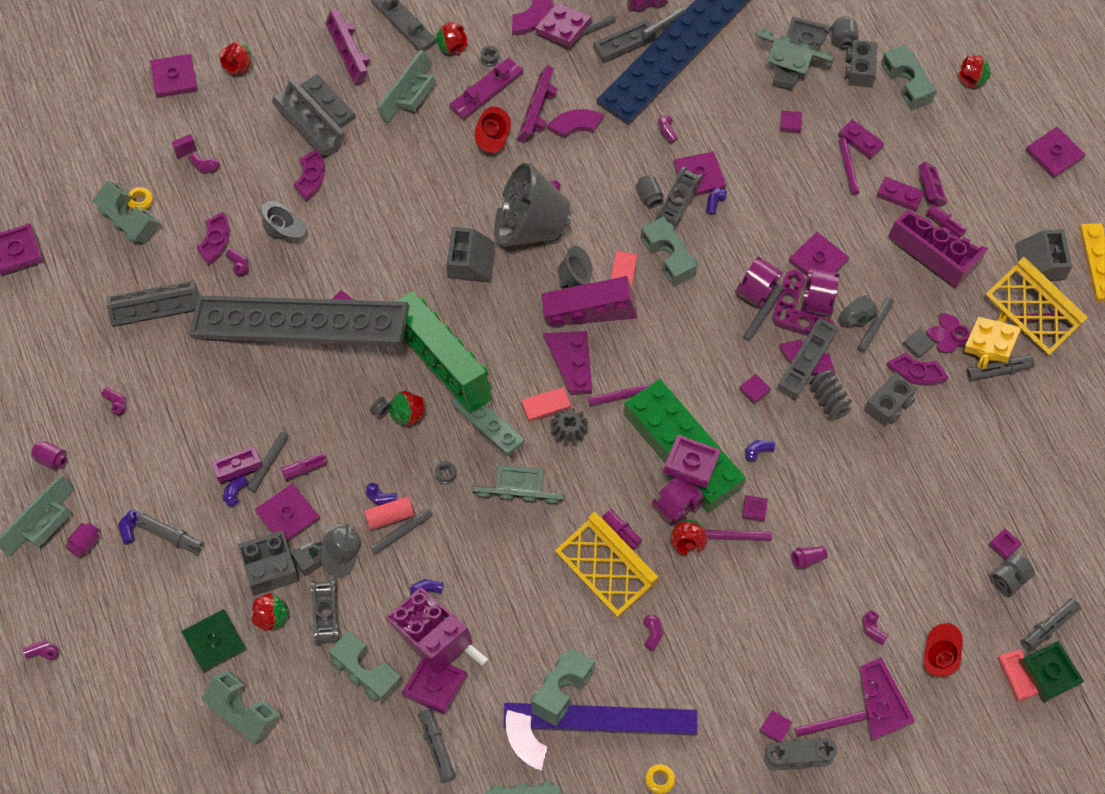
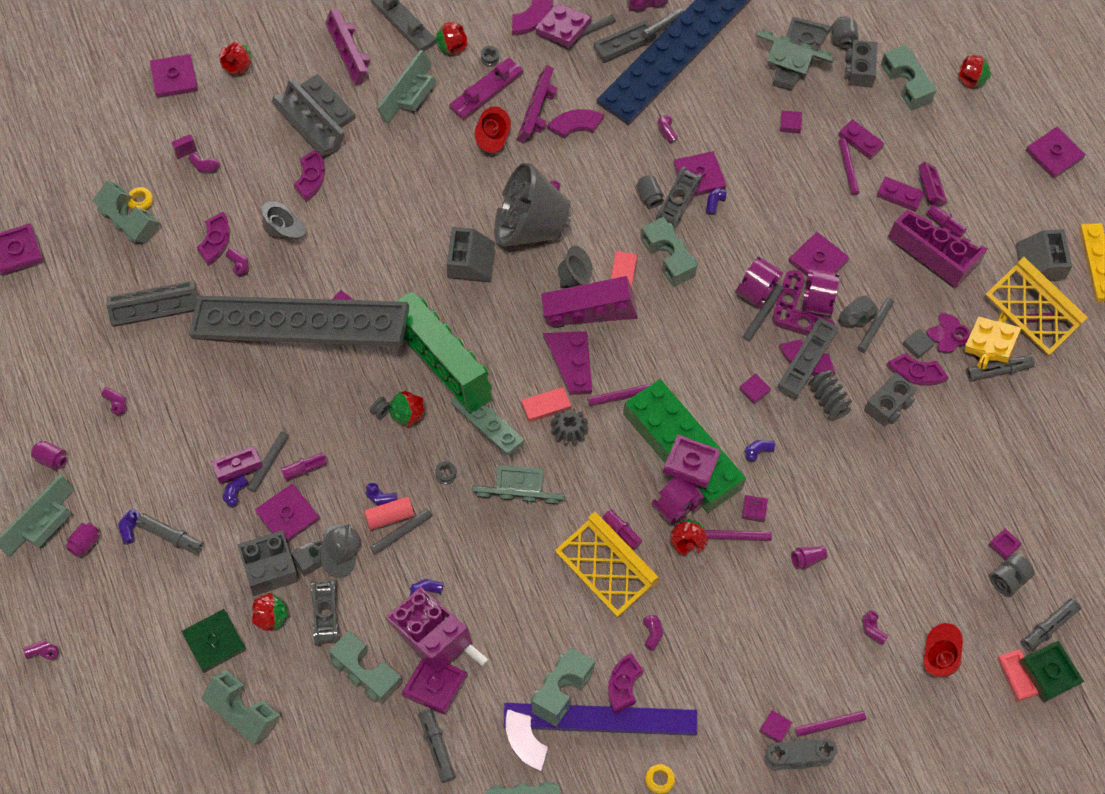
magenta wing [859,657,915,742] -> none
none -> magenta tile [608,653,643,715]

